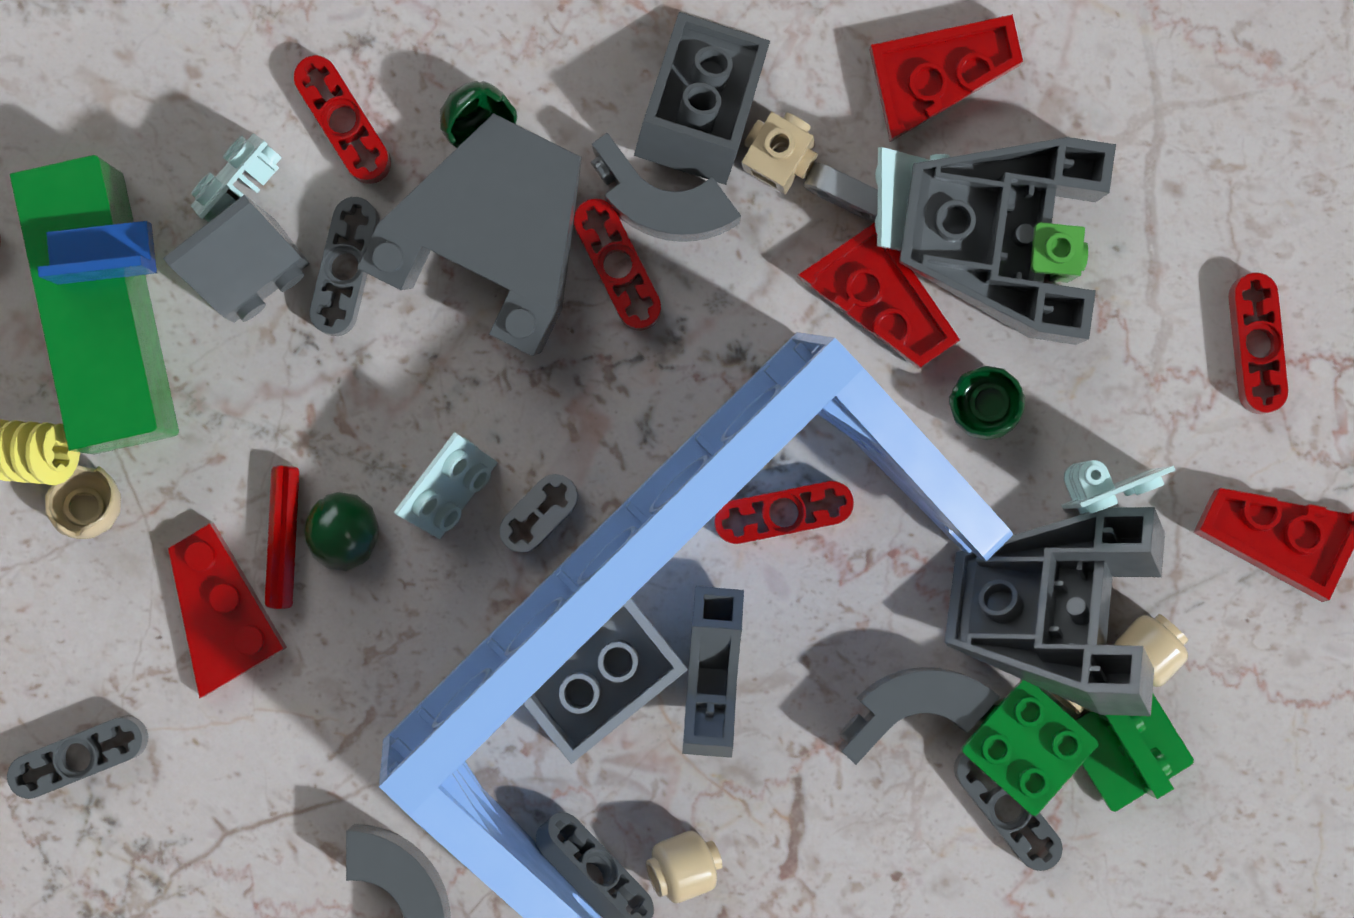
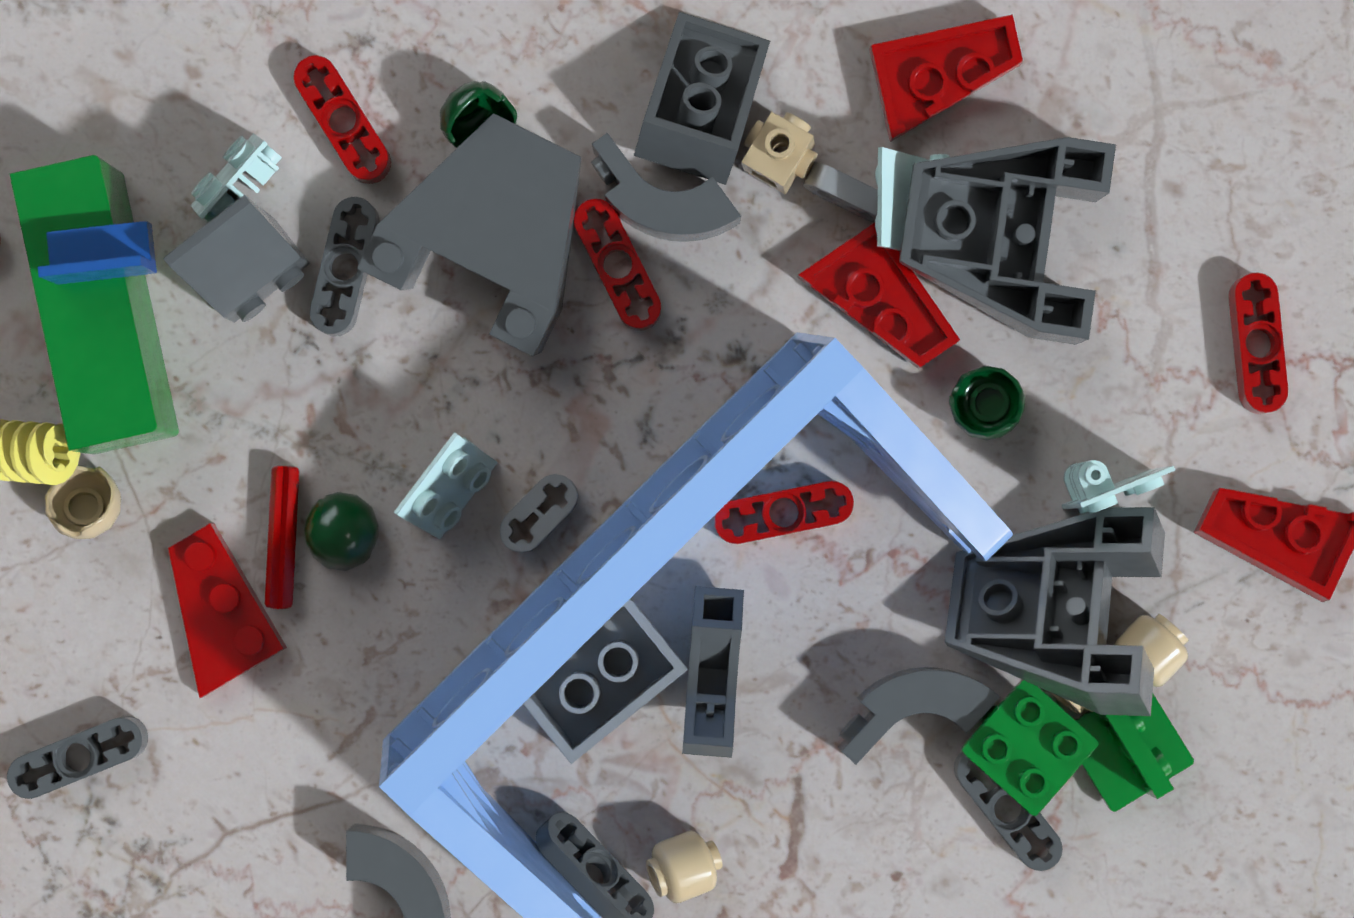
bright green bracket [1031,222,1088,283] -> none

